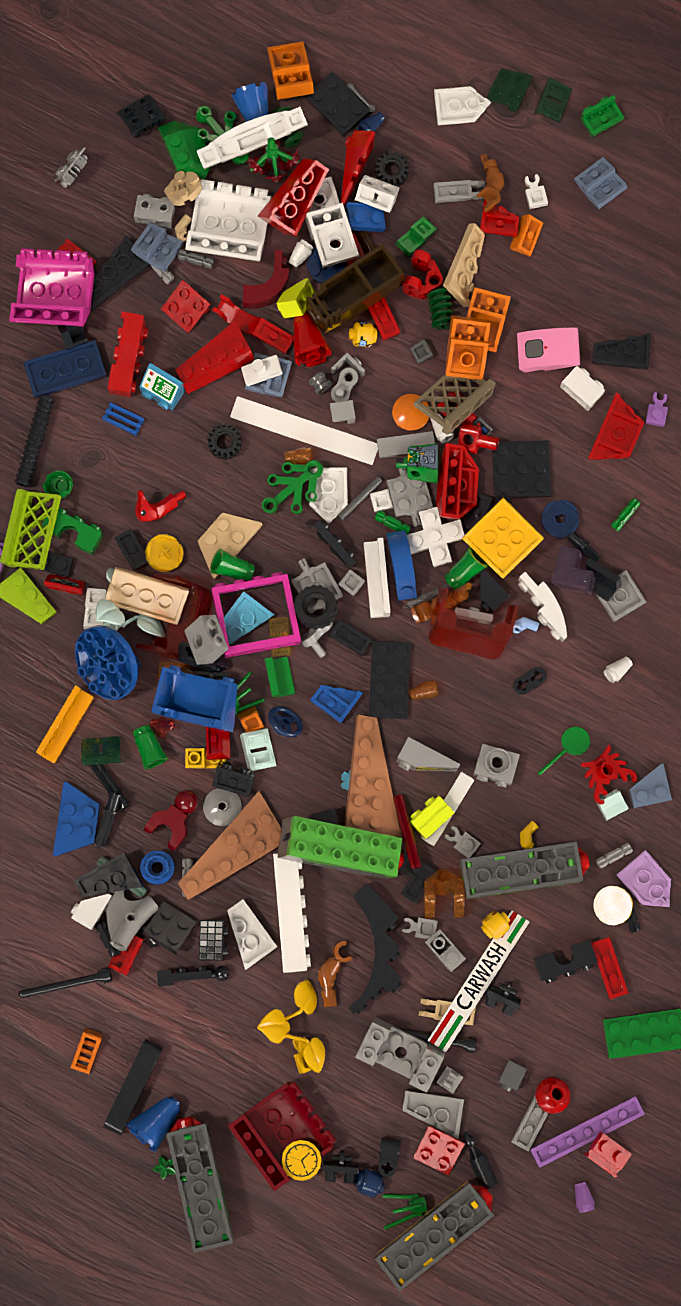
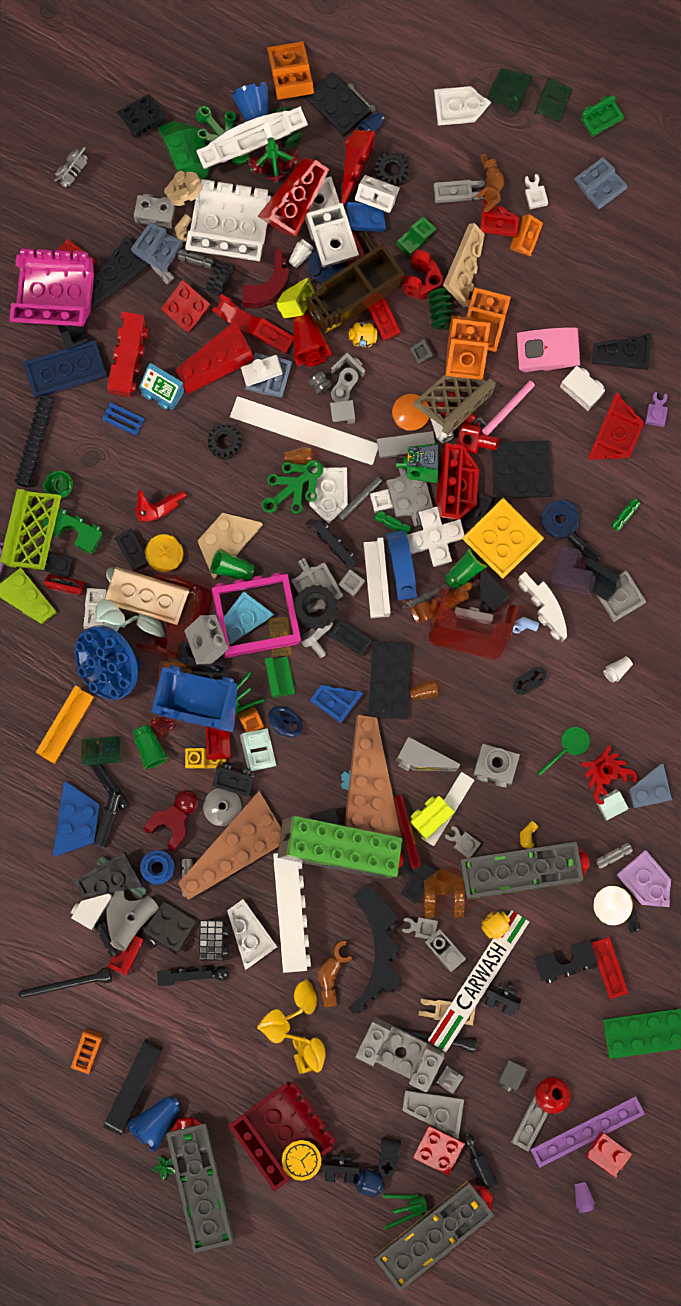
none -> black tyre [205,259,234,297]
none -> bright pink bar [482,381,535,435]

